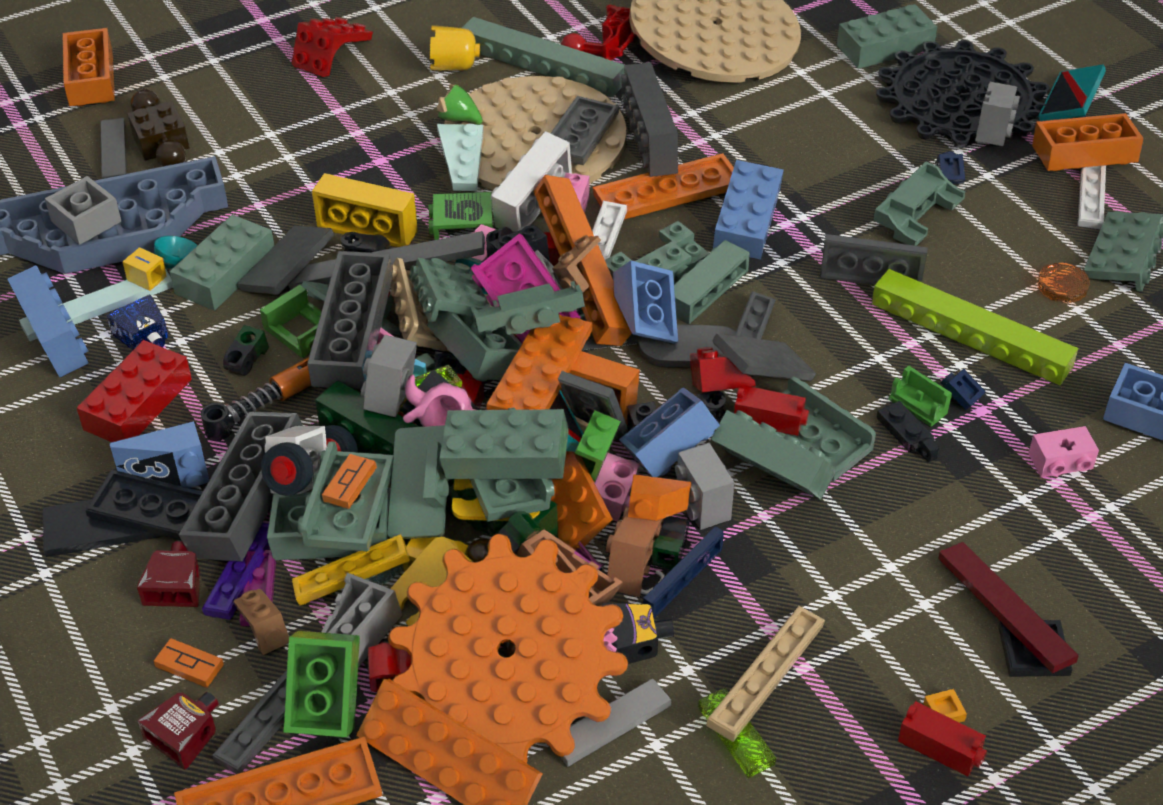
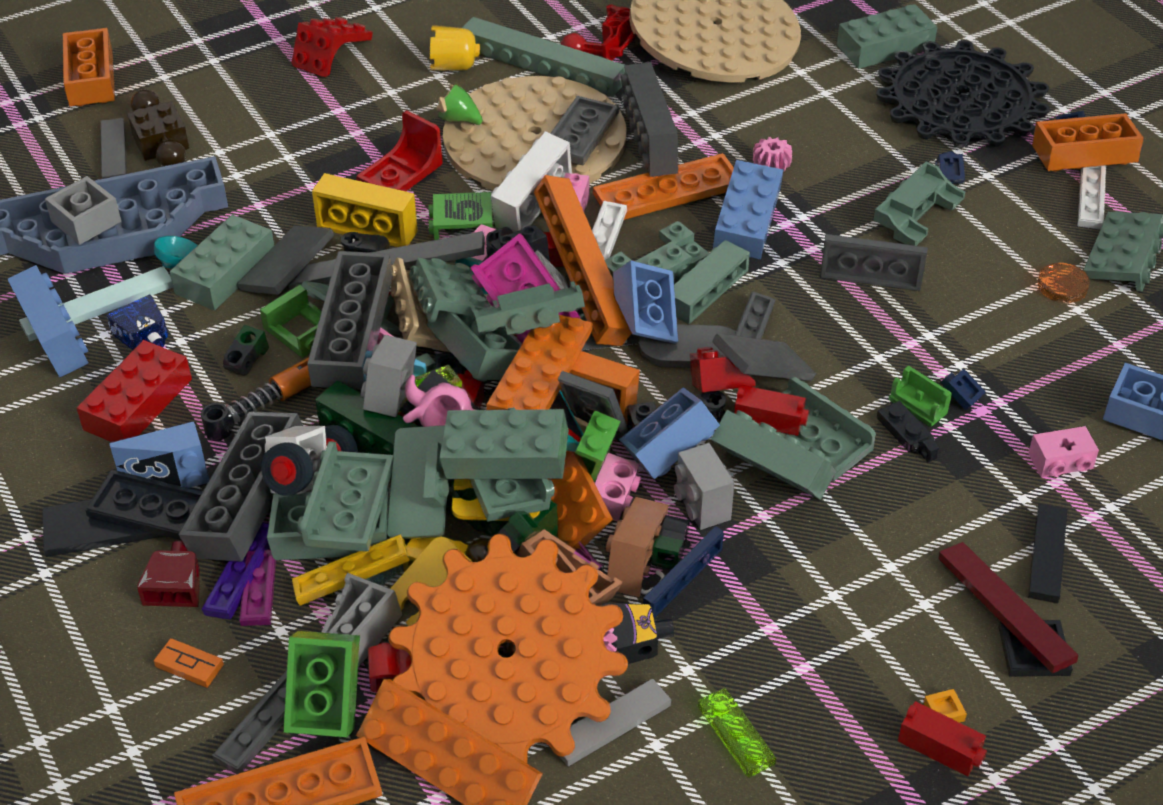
yellow brick [123,247,167,291] -> none
dark red torso [138,692,219,770] -> none
medium nougat bracket [234,589,289,655] -> none
orange tile [322,454,377,509] -> none
light aqua wing [437,124,484,191] -> none
medium nougat bracket [552,235,601,292] -> none
orange slope [628,474,691,521] -> none
tan tile [706,606,825,742] -> none
lime brick [872,269,1078,386] -> none
light grey wedge [975,82,1020,146] -> none
tile [1038,64,1106,121] -> none
none -> red bracket [356,110,443,192]
none -> bright pink gear [753,137,792,172]
none -> black tile [1028,504,1068,603]

